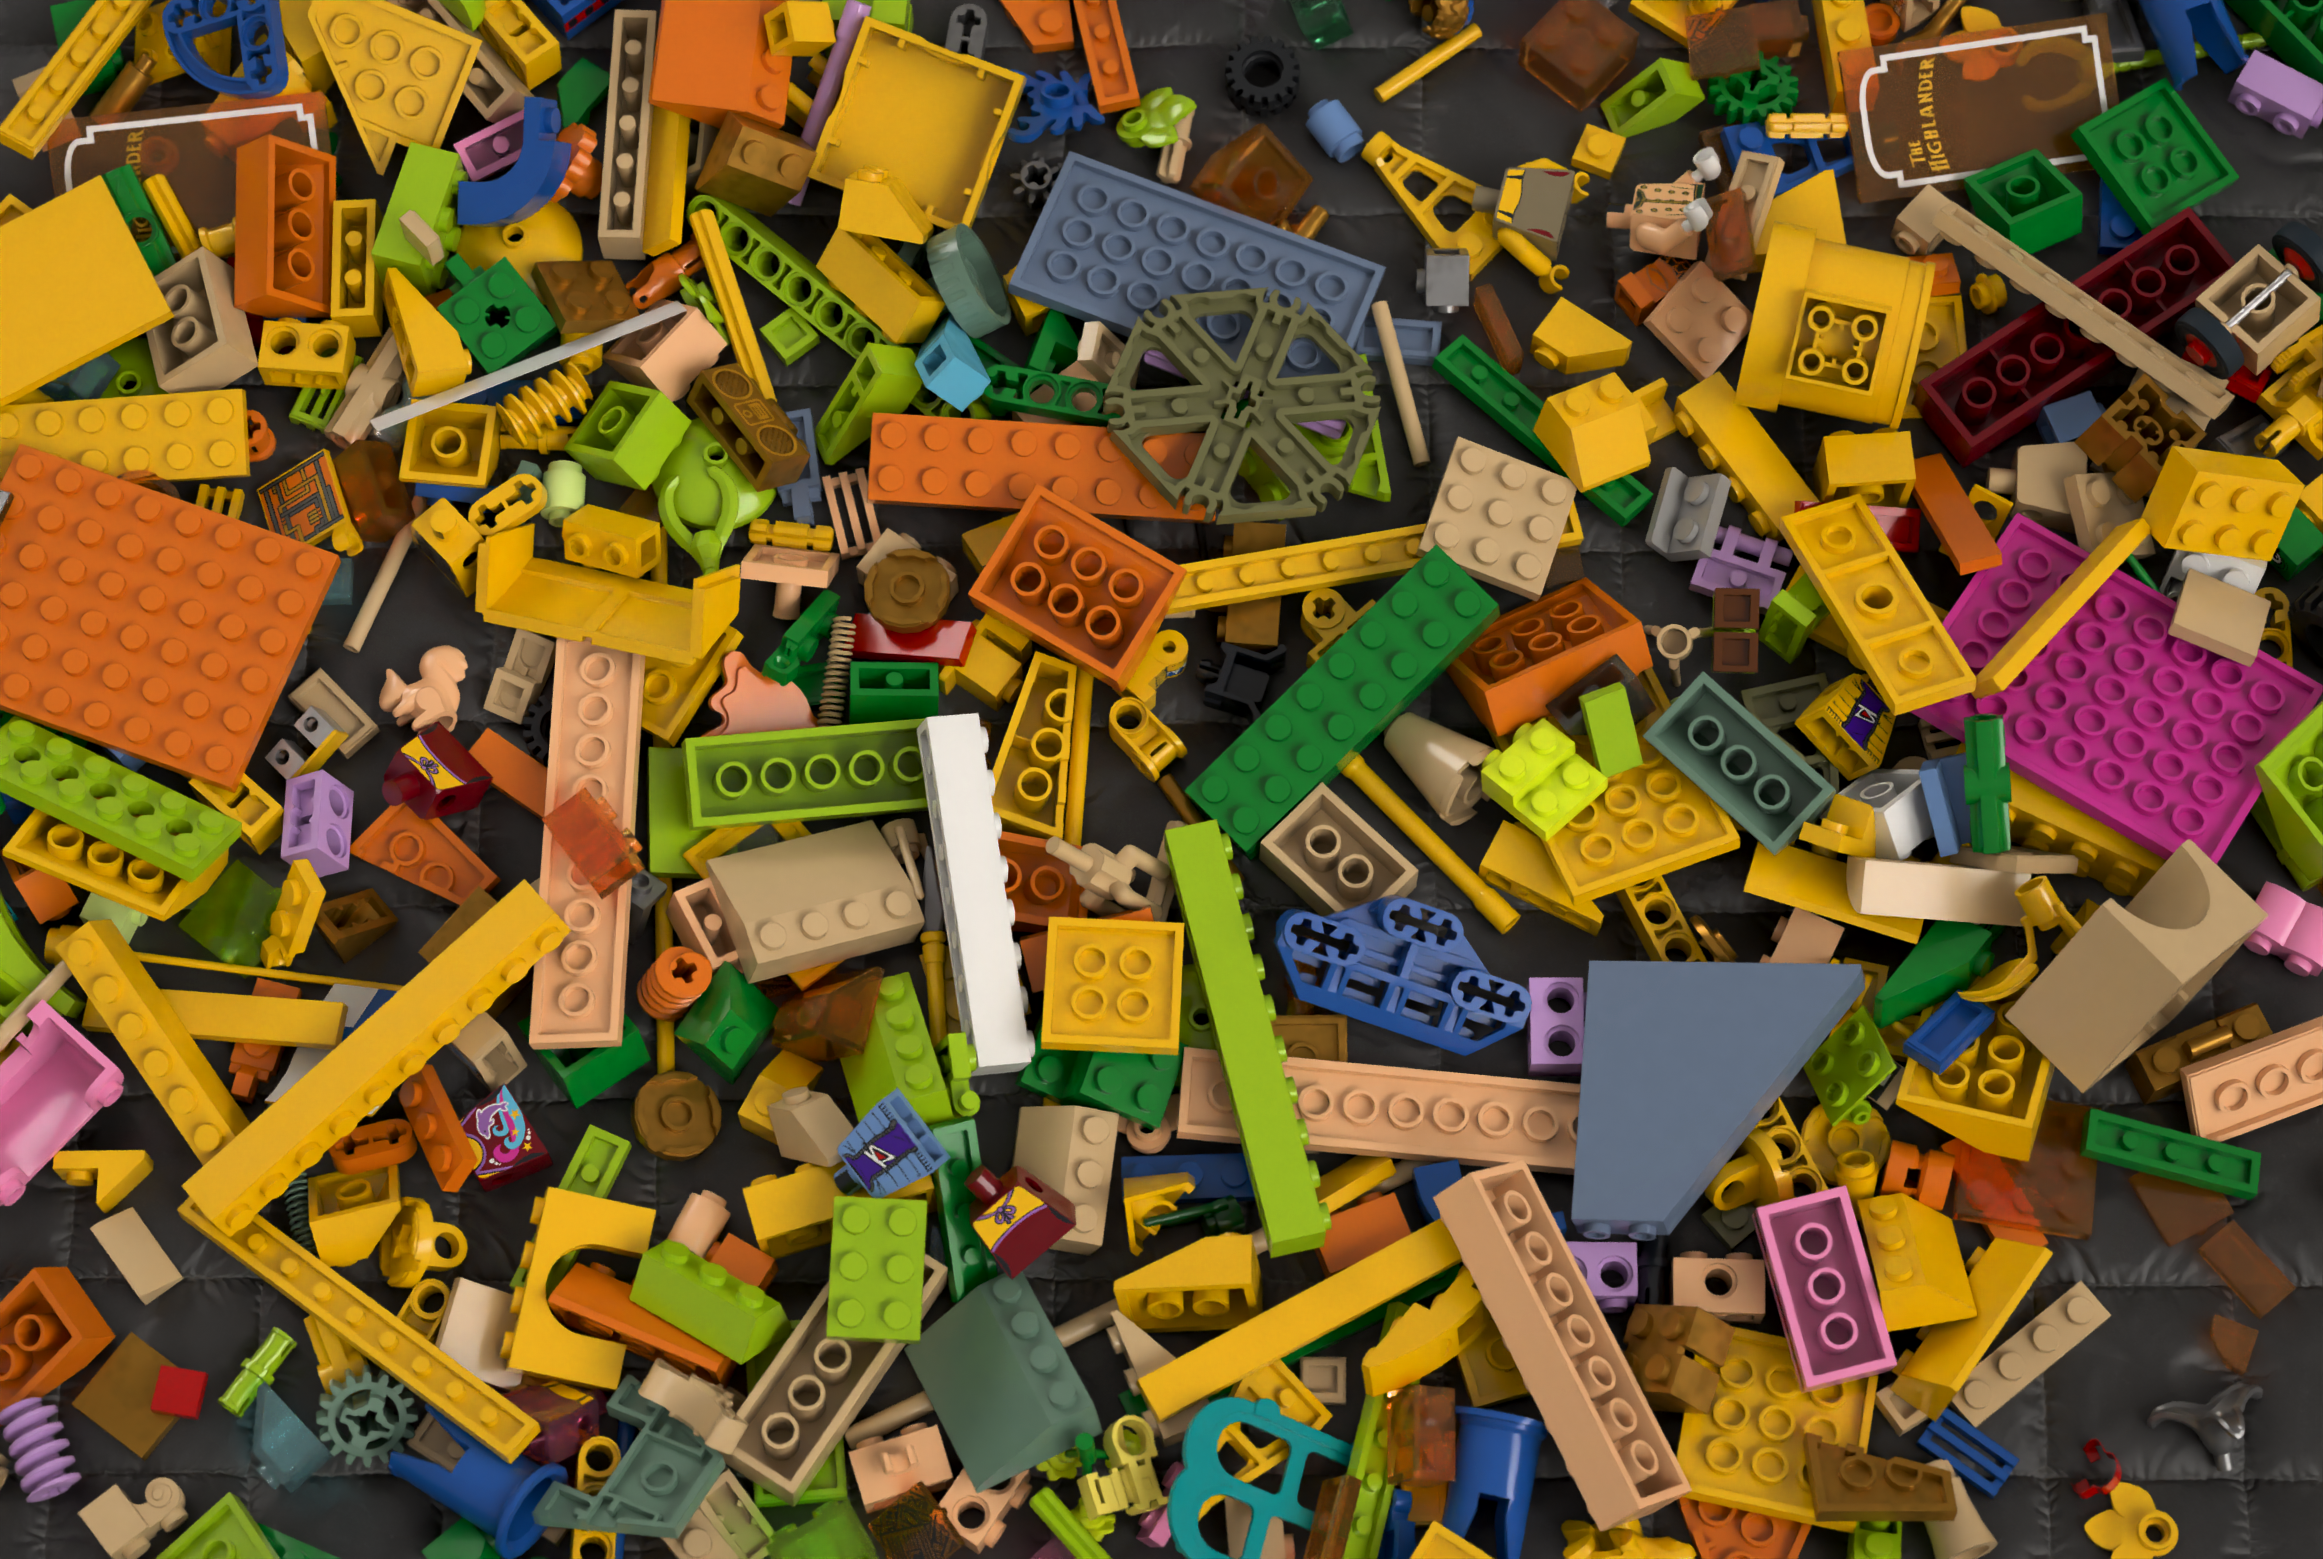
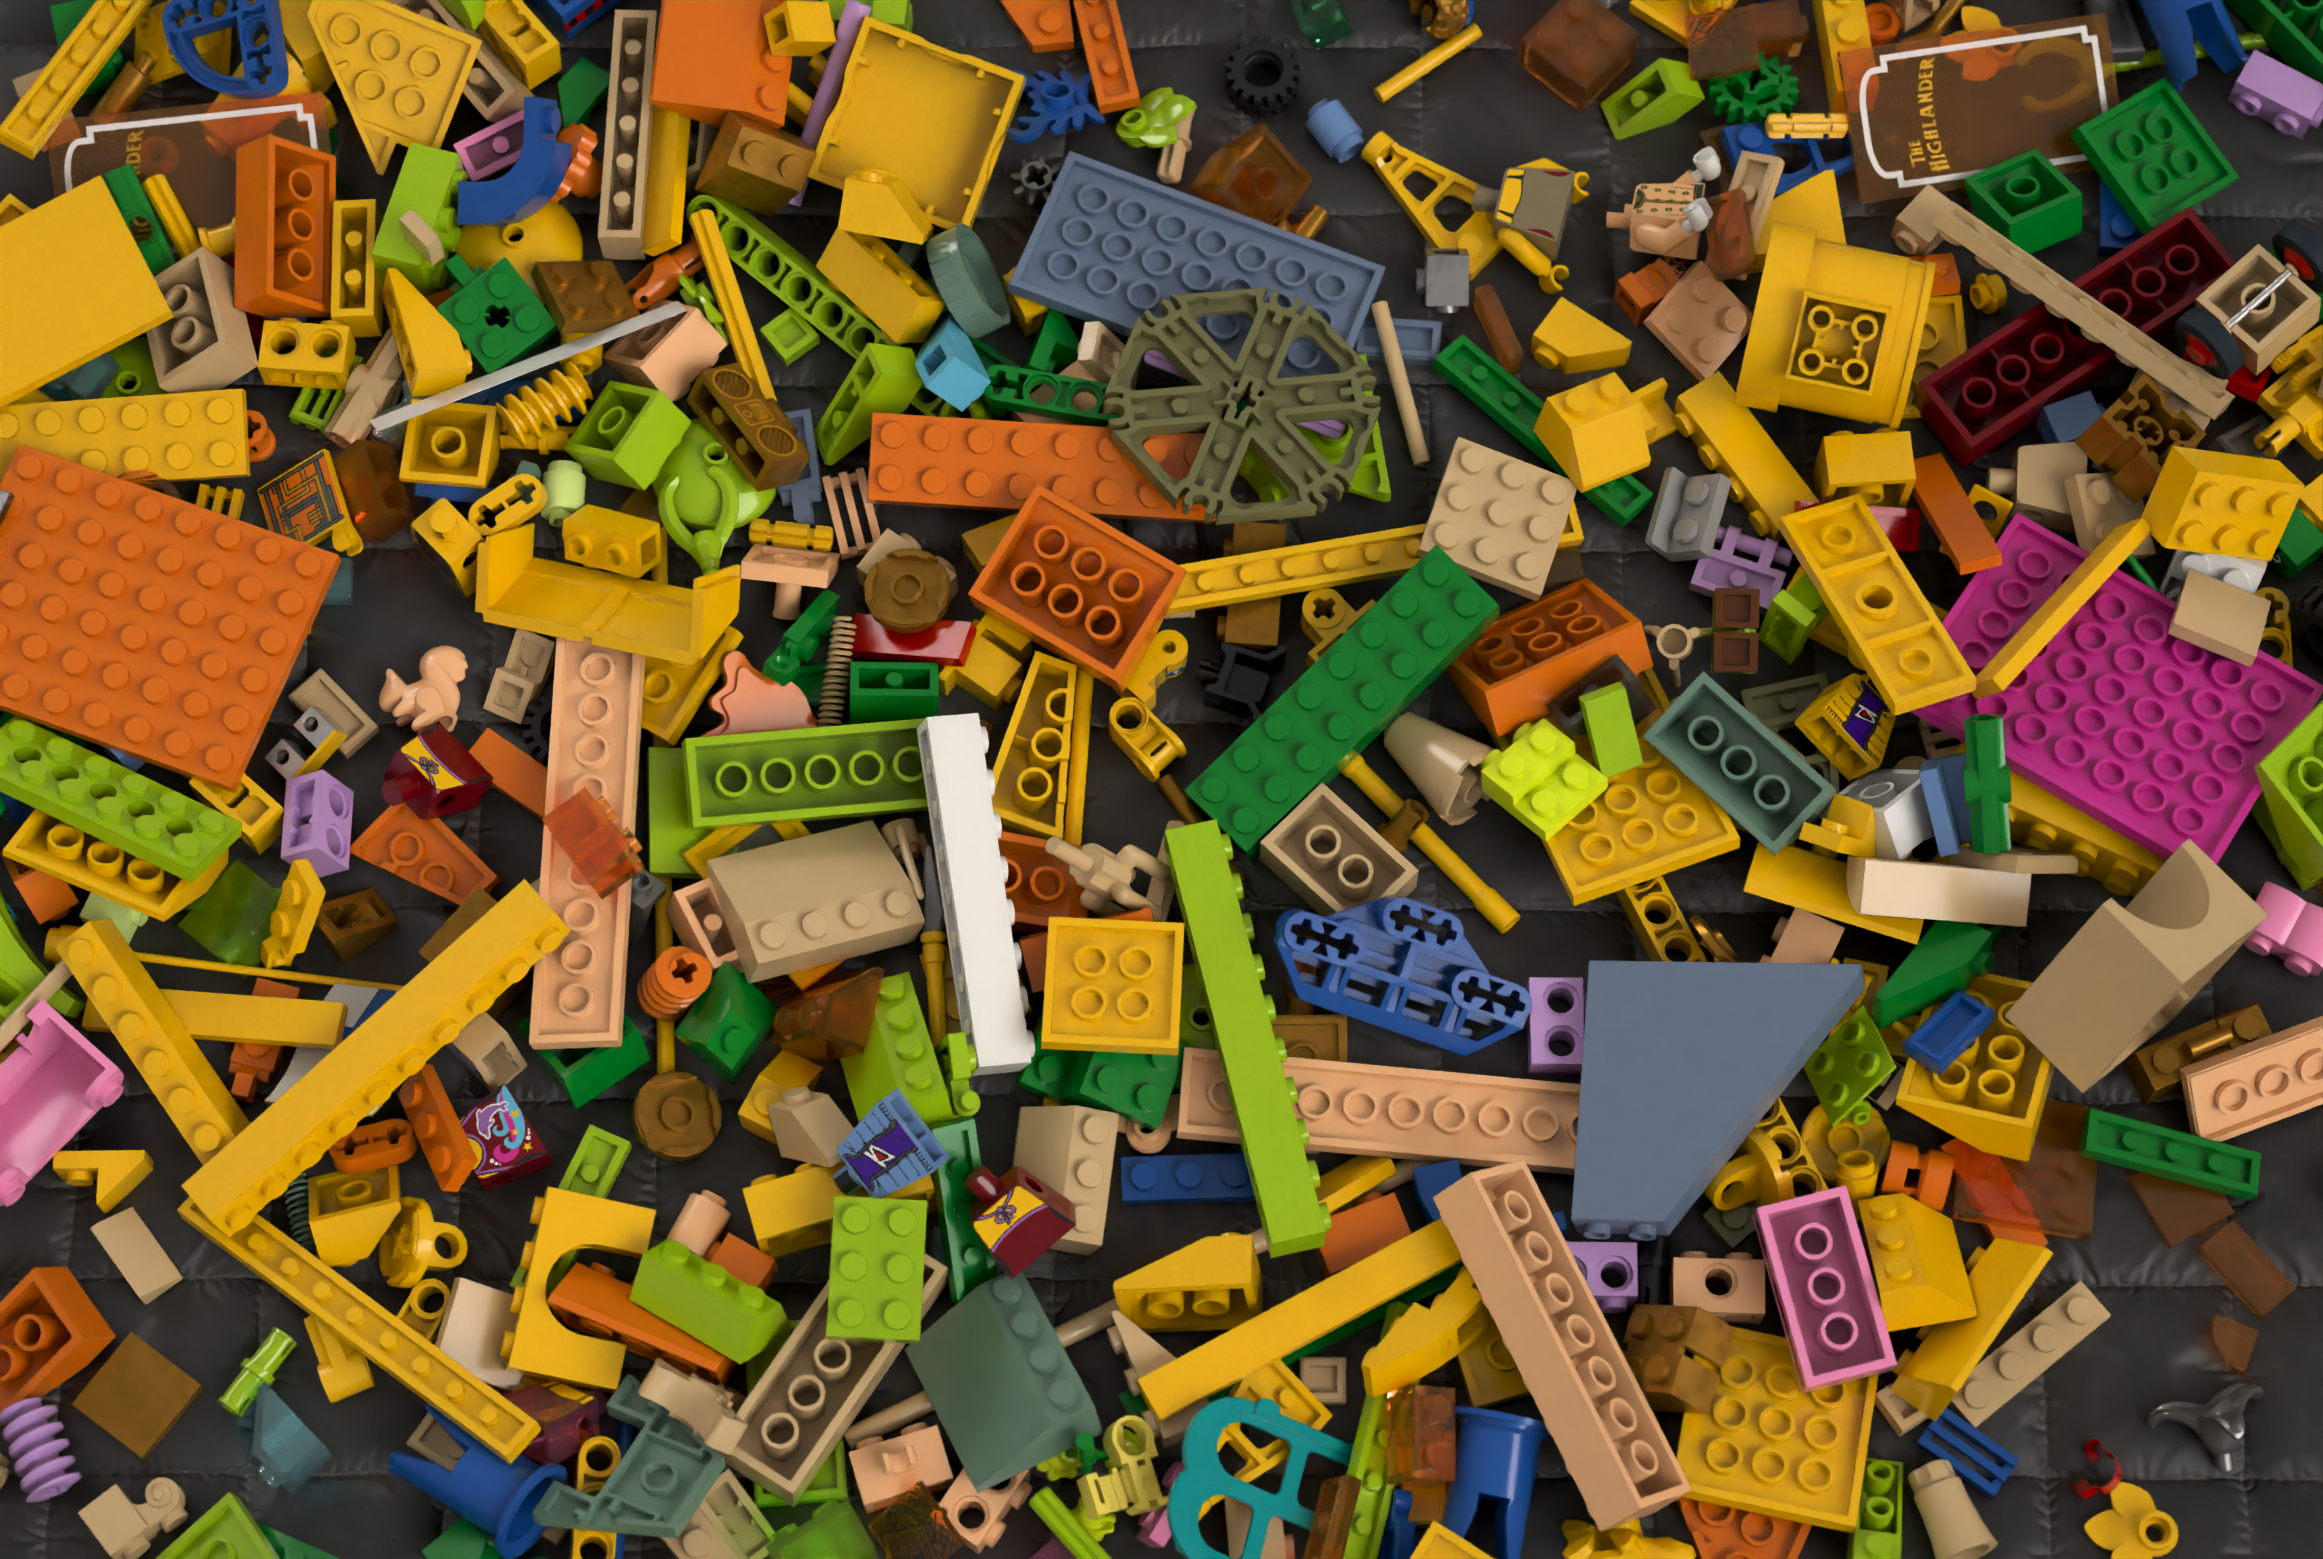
red tile [150,1365,209,1420] -> none
sand green gear [316,1365,418,1467] -> none
tan piece [343,496,429,653] -> none
flat silver beam [945,4,988,60] -> none
yellow slope [1123,1172,1195,1257] -> none
dark green plant [1143,1194,1245,1237] -> none
yellow slope [1478,820,1604,937] -> none
yellow plate [1571,123,1626,180] -> none
pearl gold wing [1803,1432,1958,1521] -> none
yellow plant [1957,876,2100,1002] -> none
none -> pearl gold pin [1377,799,1429,852]

